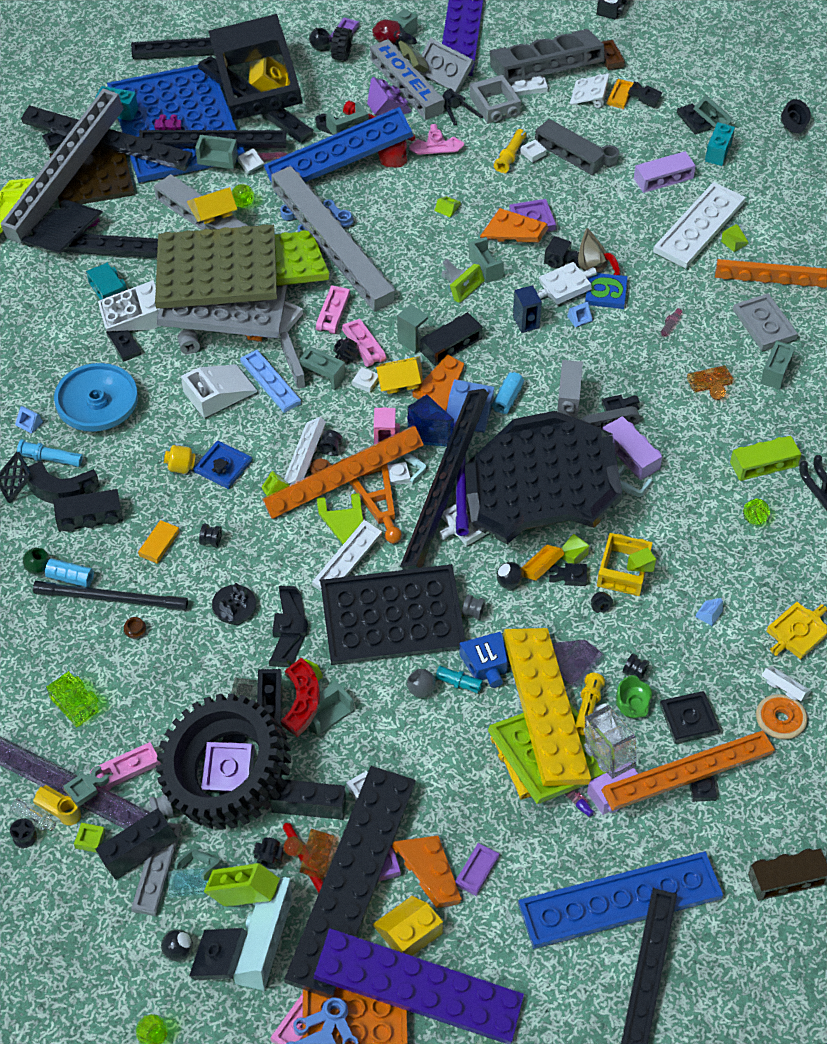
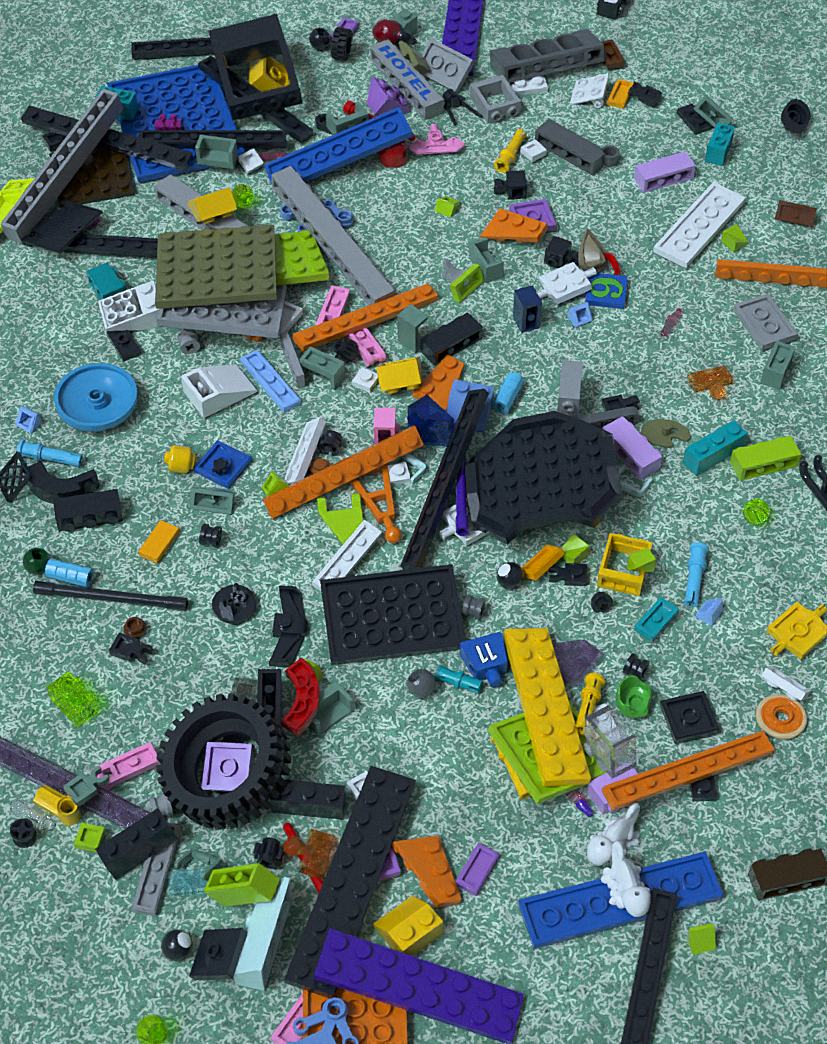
none -> black plate [109,633,153,665]
none -> sand green slope [189,487,234,514]
none -> orange plate [293,283,439,352]
none -> black brick [493,170,527,200]
none -> white animal [587,803,640,866]
none -> white animal [601,841,651,917]
none -> teal plate [634,597,679,642]
none -> olive piece [641,419,690,448]
none -> teal brick [683,420,748,476]
none -> medium azure pin [684,542,709,607]
none -> lime slope [686,923,716,955]
none -> reddish brown plate [775,200,817,227]

